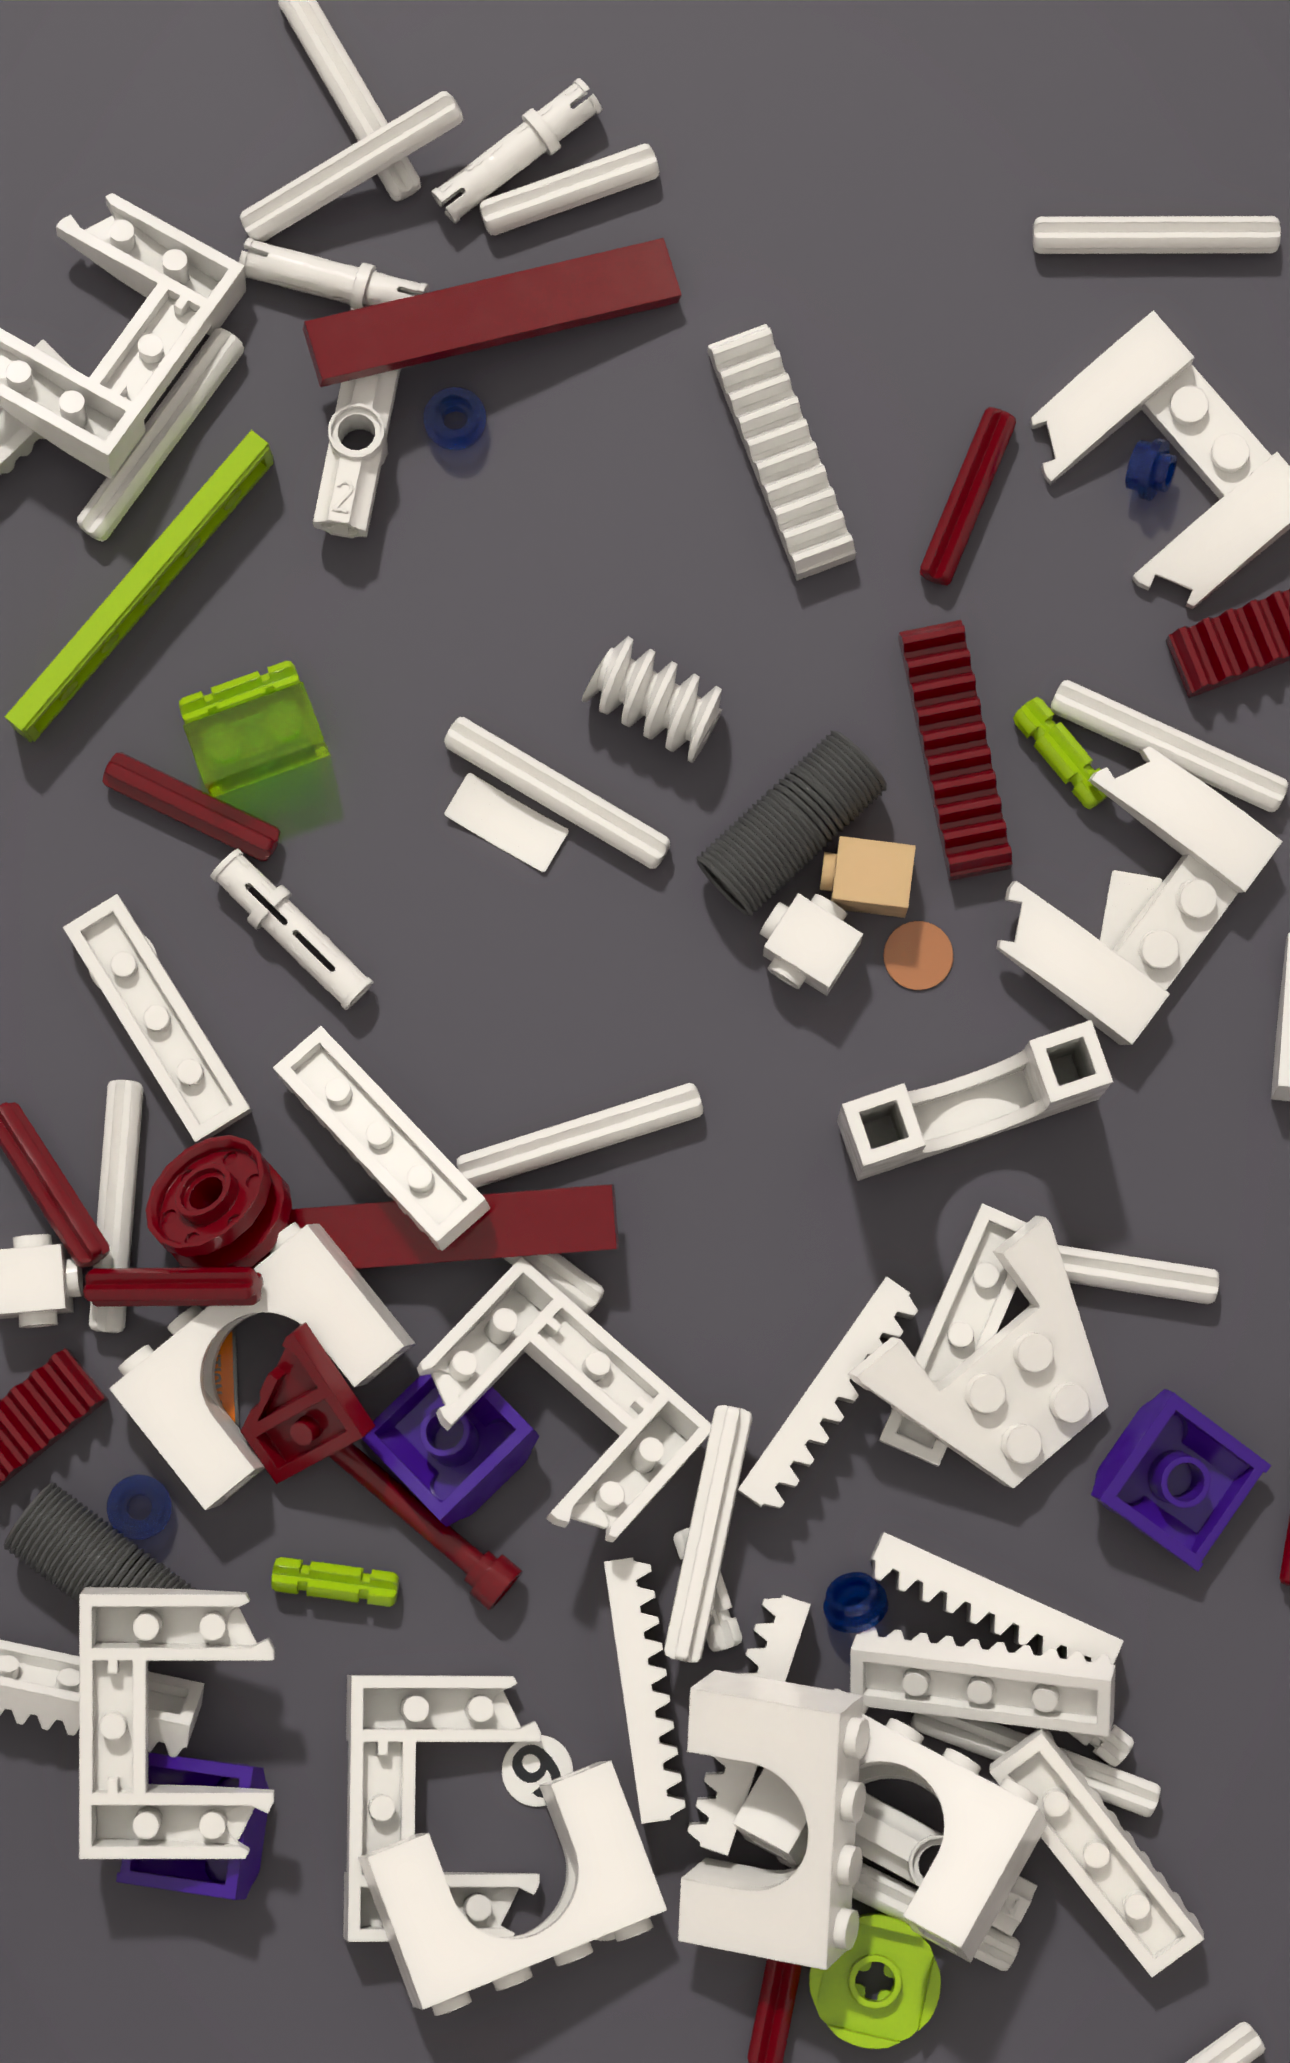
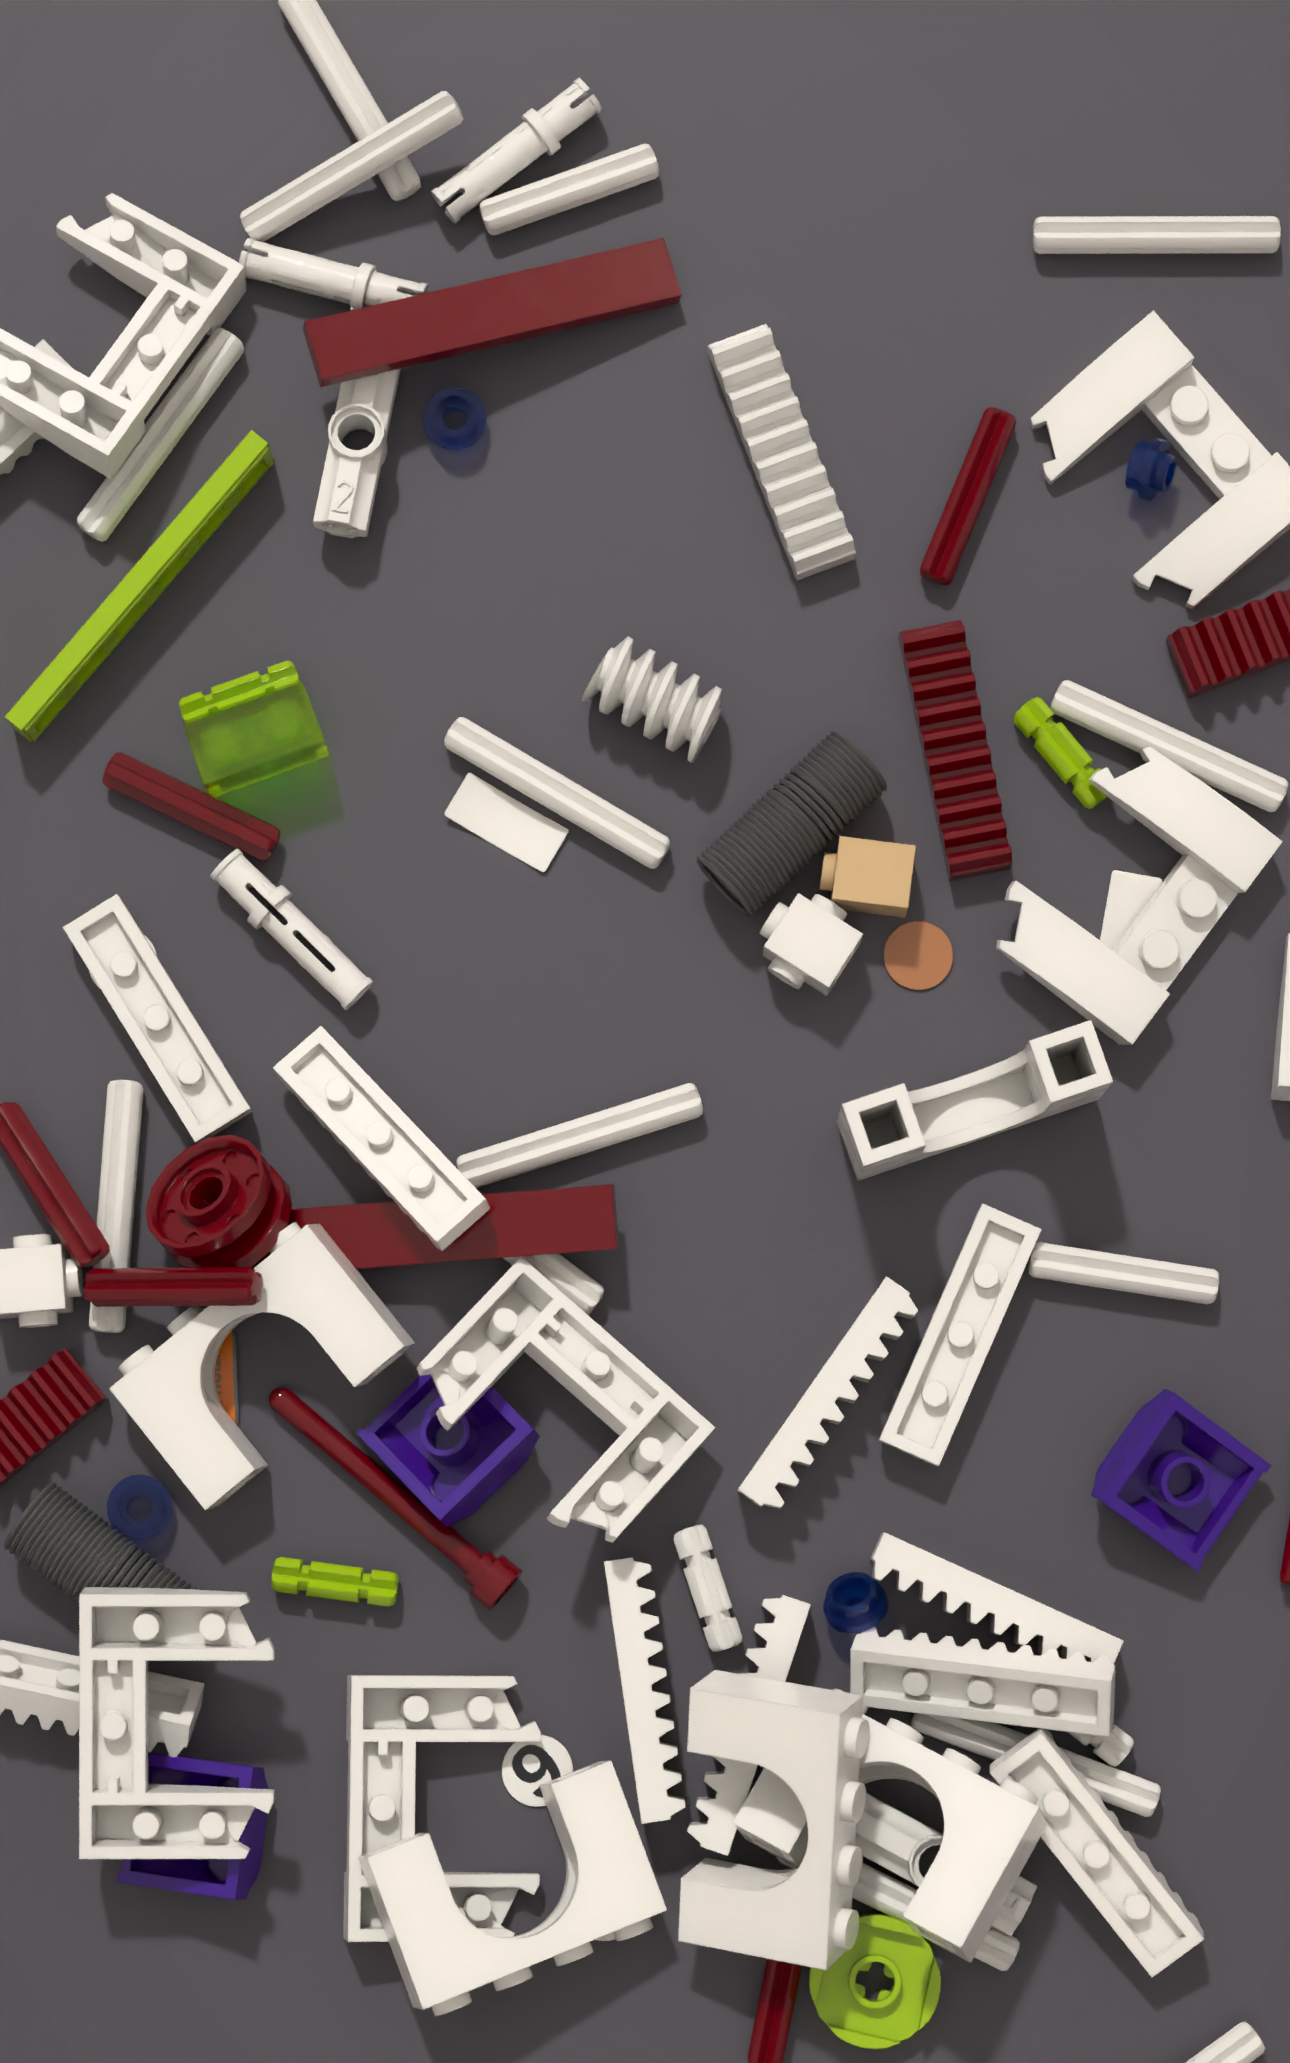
dark red wing [241,1322,376,1484] -> none
white axle [663,1405,752,1663] -> none
white wing [848,1216,1109,1489] -> none

